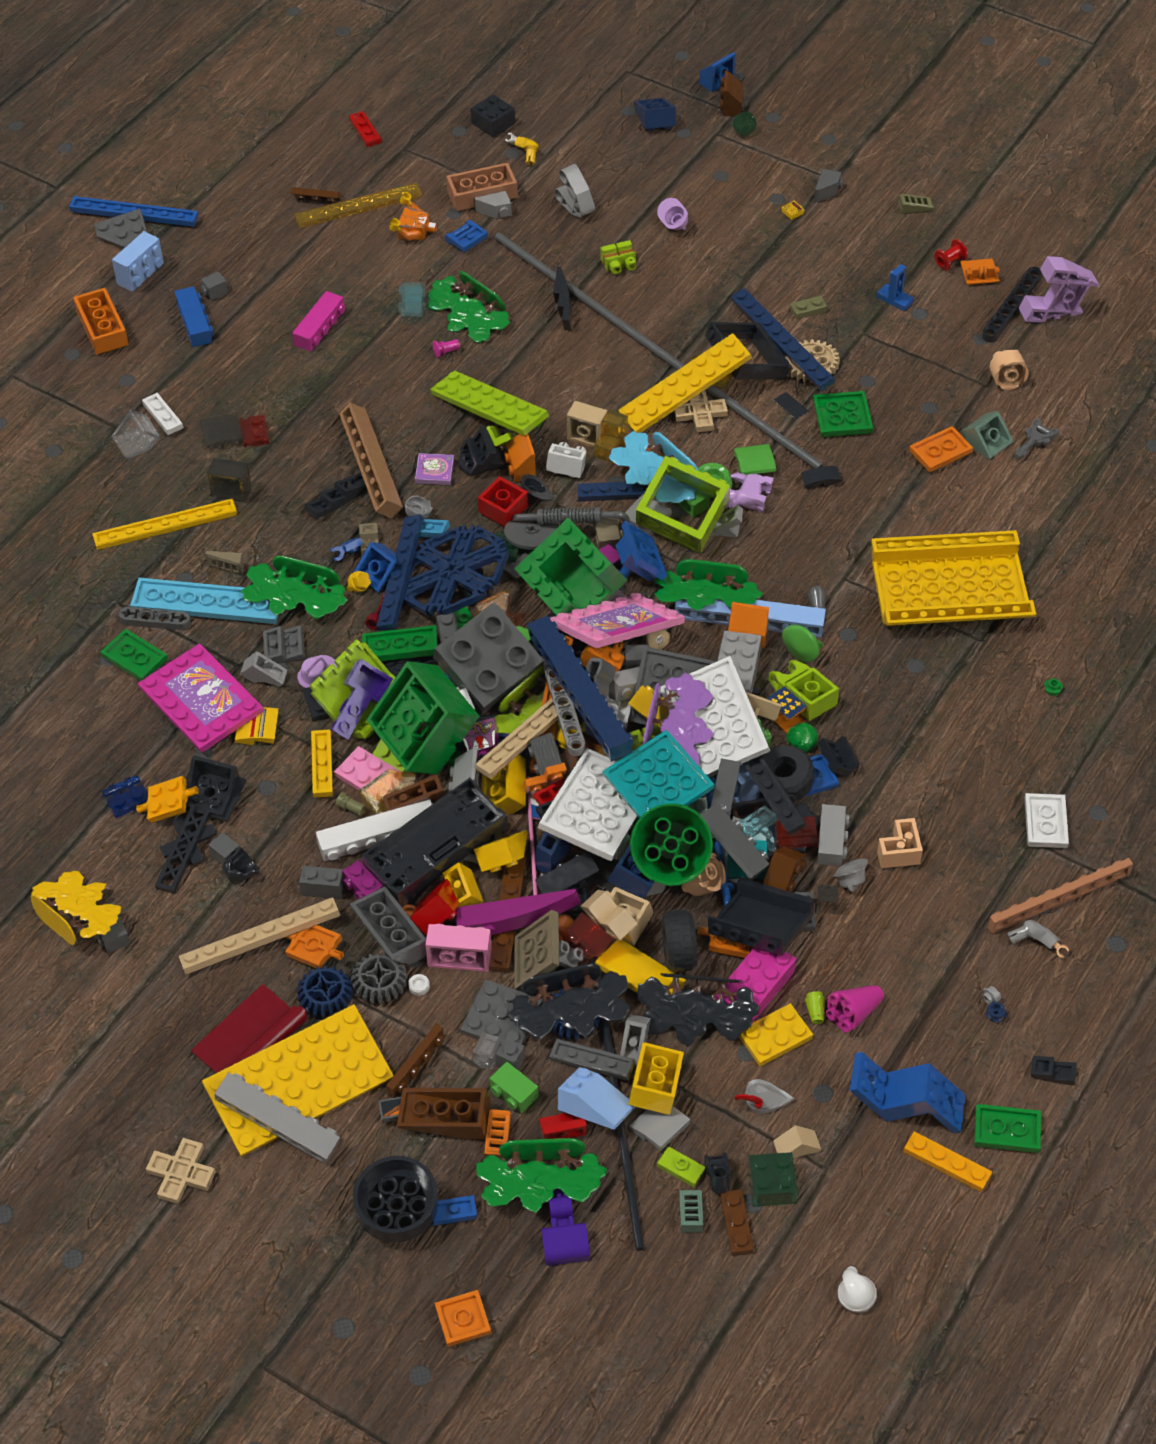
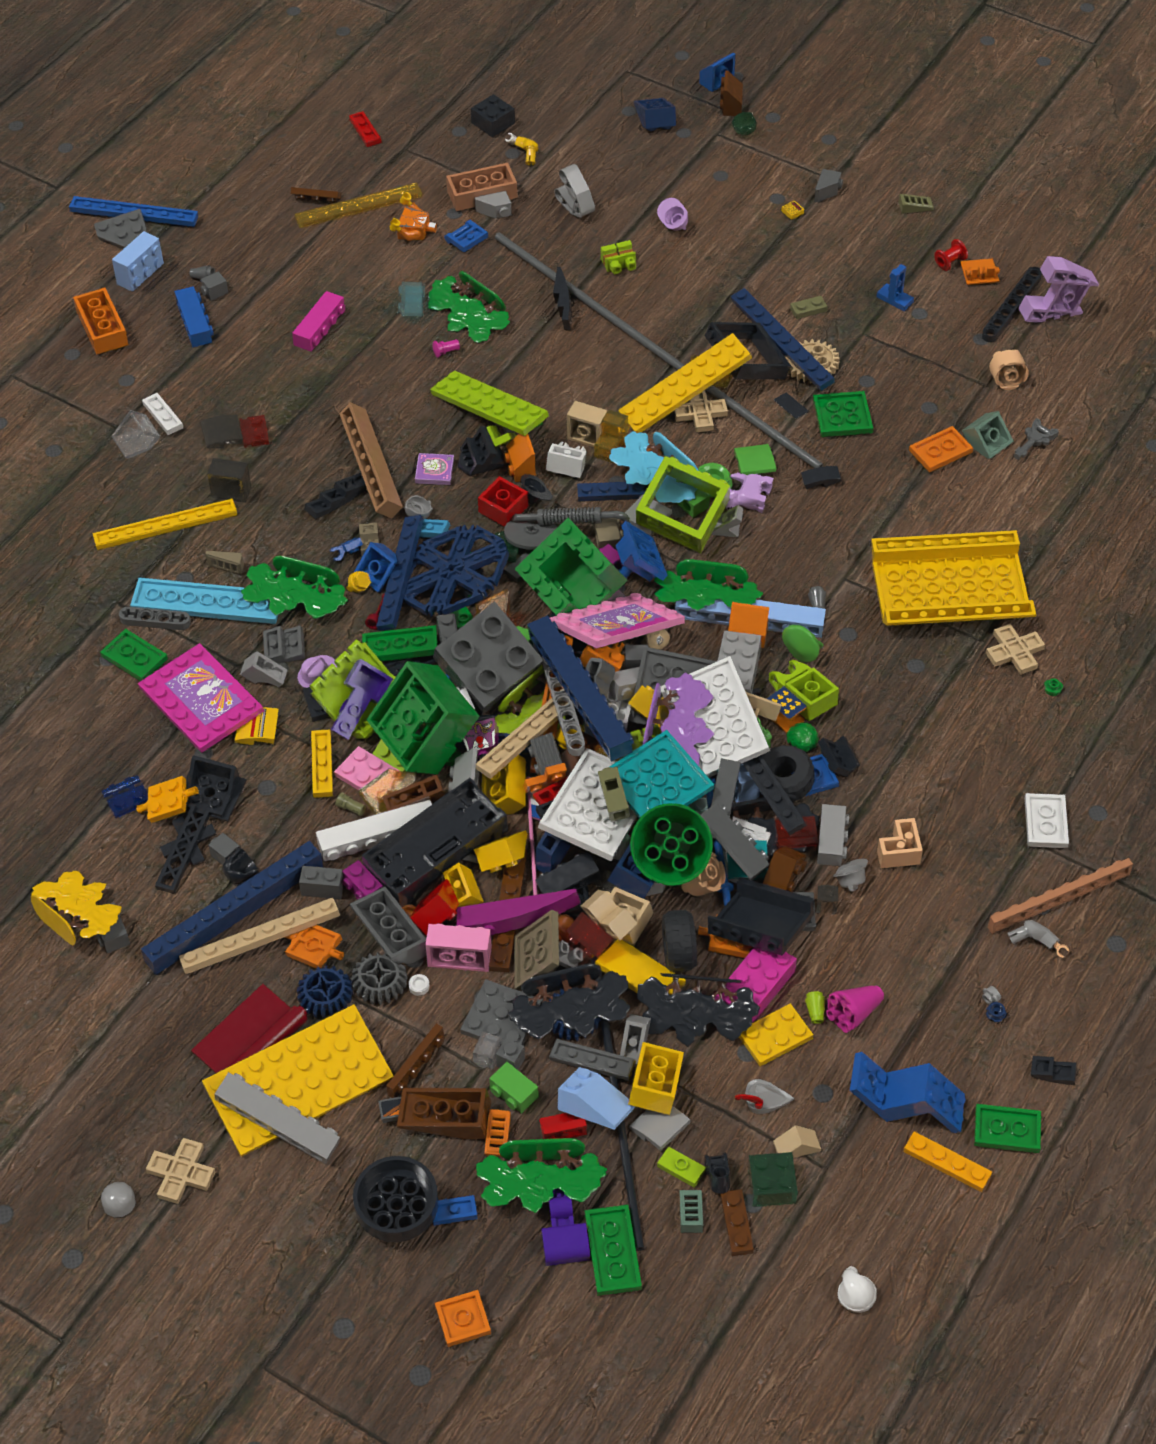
clear light blue plate [739,805,778,851] -> none
none -> light grey hair [101,1182,136,1217]
none -> dark blue brick [141,841,323,975]
none -> dark grey cone [189,265,215,280]
none -> green plate [585,1205,642,1296]
none -> olive brick [598,767,630,822]
none -> tan plate [986,624,1045,675]

